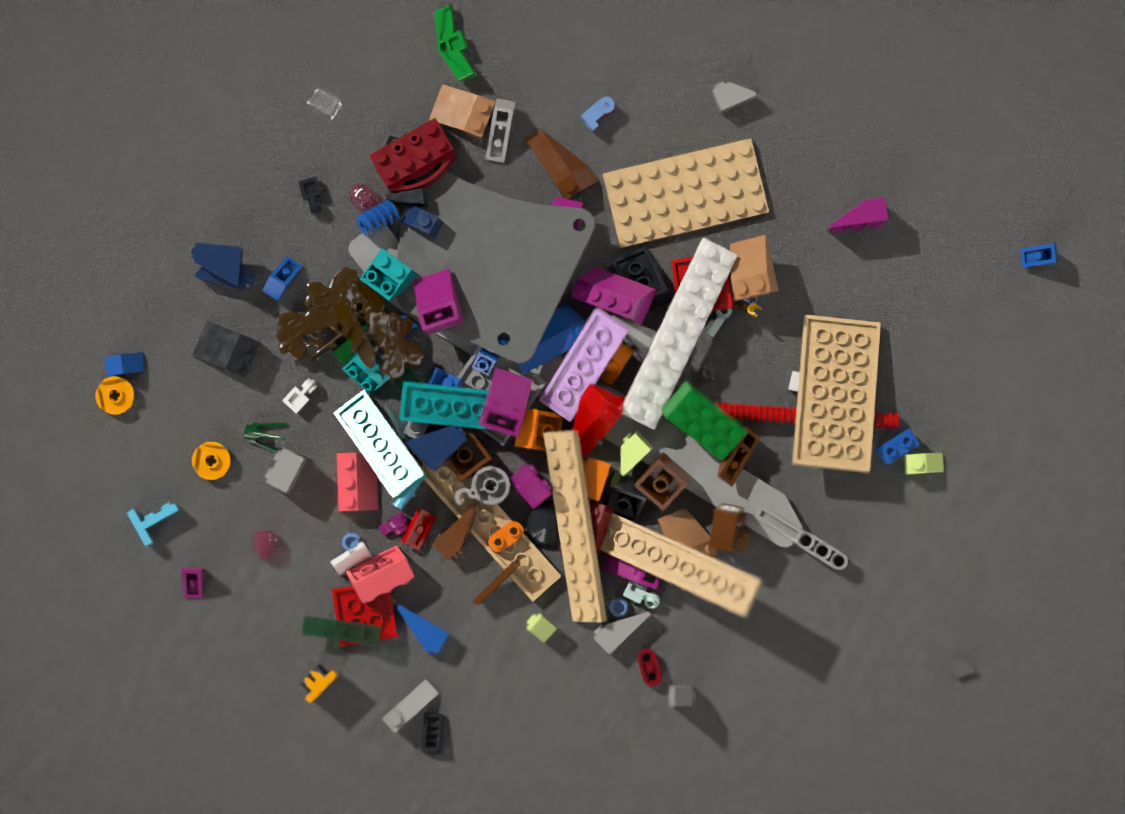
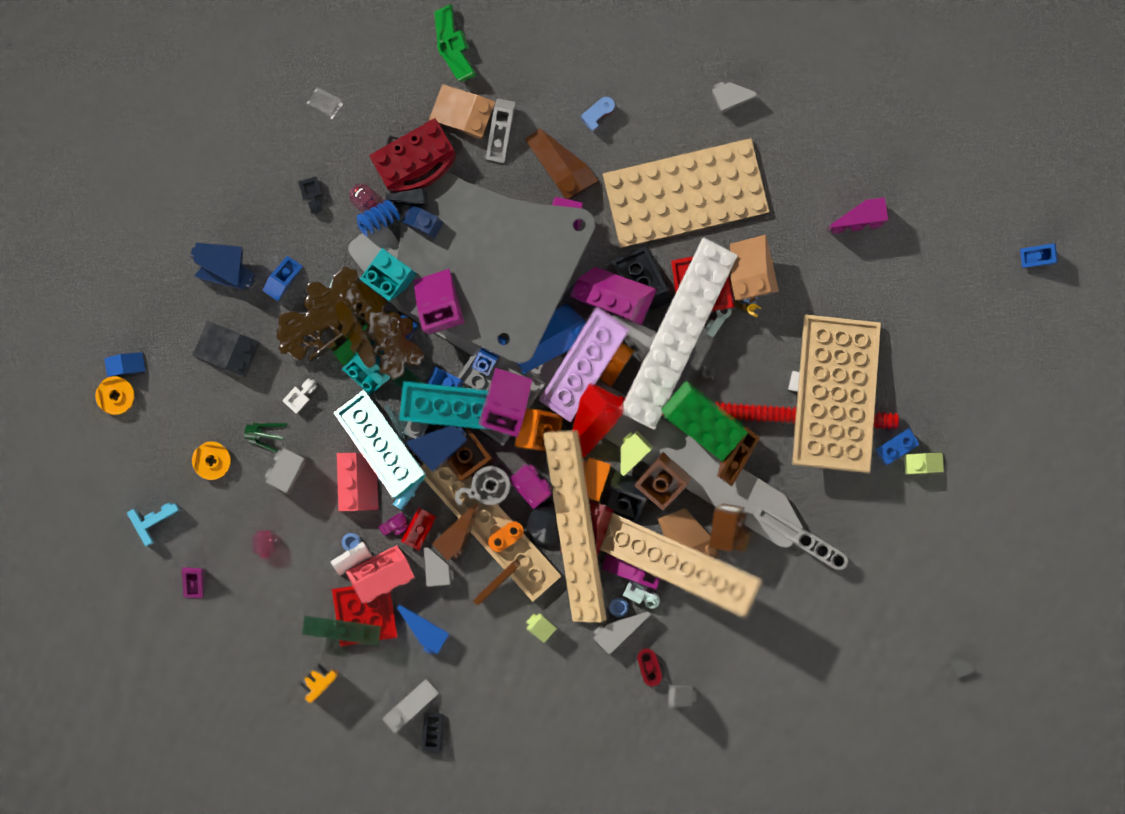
none -> light grey slope [424,548,454,586]

